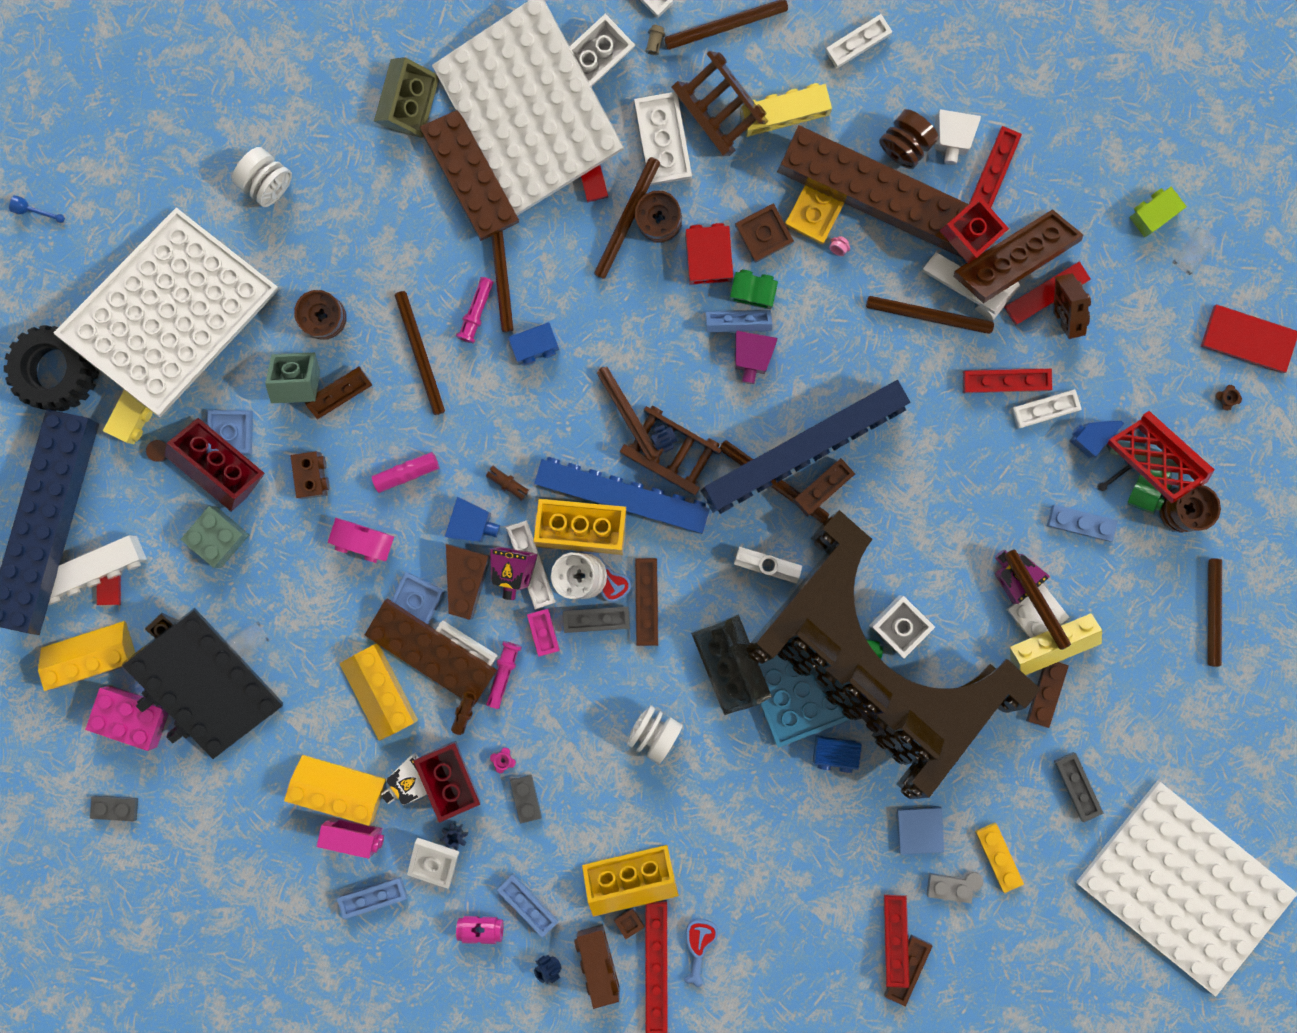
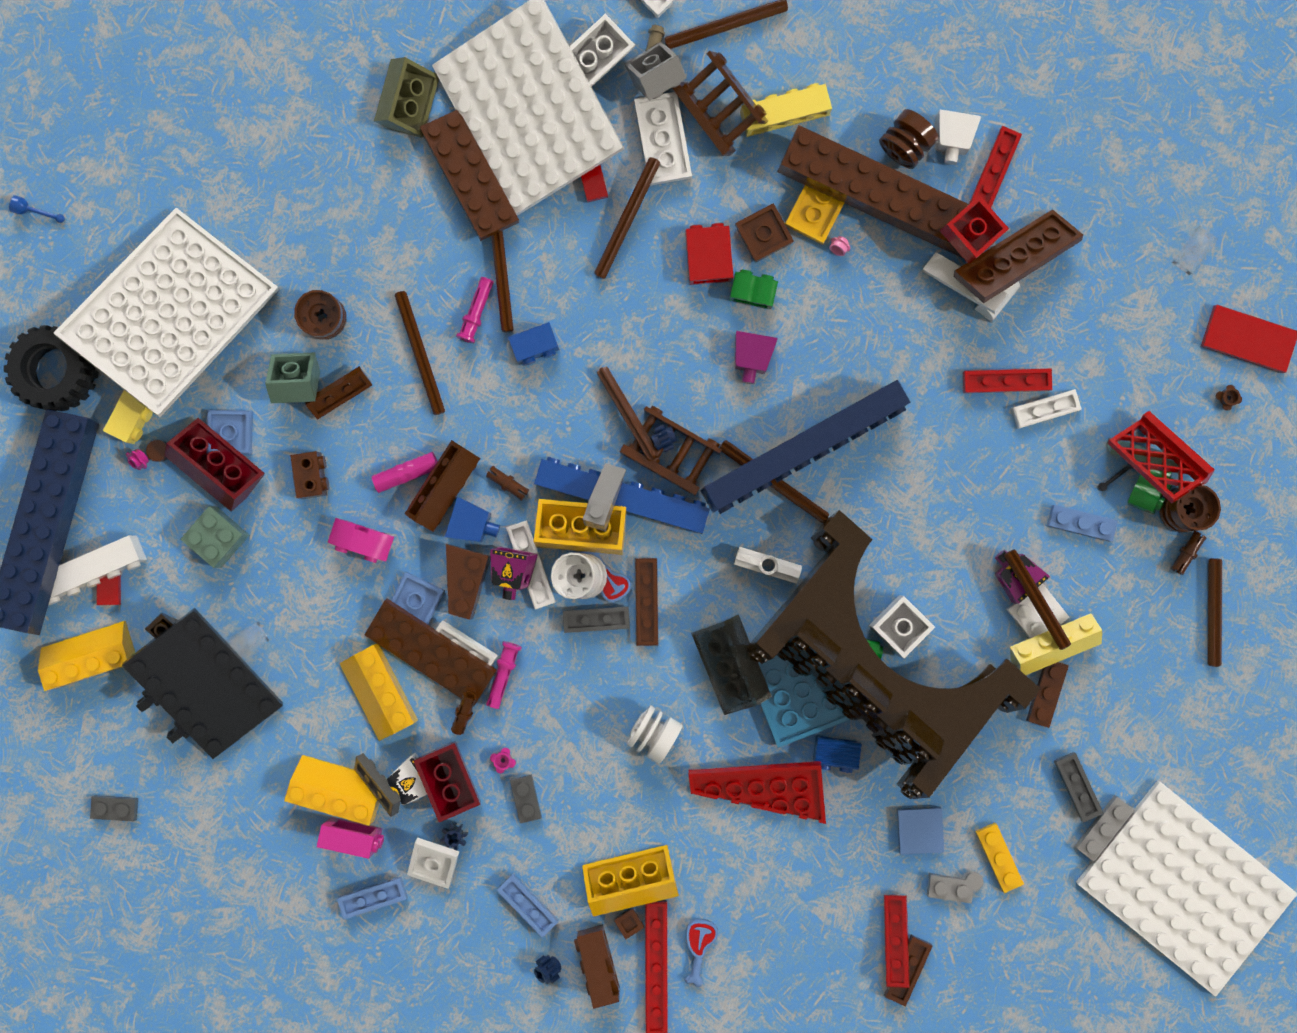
dark pink brick [85,685,169,751] -> none
white wheel [232,147,292,207] -> none
dark pink piece [456,916,504,944] -> none
dark pink plate [527,608,560,657] -> none
reddish brown wheel [635,191,682,243] -> none
medium blue plate [706,310,772,333] -> none
reddish brown plate [793,458,855,517] -> none
white plate [825,14,892,69] -> none
reddish brown axle [866,296,994,334] -> none
red tile [1004,261,1091,326] -> none
reddish brown piece [1053,273,1091,339] -> none
blue slope [1070,421,1124,458] -> none
lime brick [1129,186,1187,238] -> none
none -> dark pink plate [126,449,149,470]
none -> dark grey plate [354,753,401,817]
none -> reddish brown brick [404,440,481,532]
none -> light grey slope [583,463,626,532]
none -> light grey brick [624,42,687,101]
none -> red wing [688,761,826,824]
none -> light grey plate [1074,795,1134,862]
none -> reddish brown pin [1171,531,1207,575]

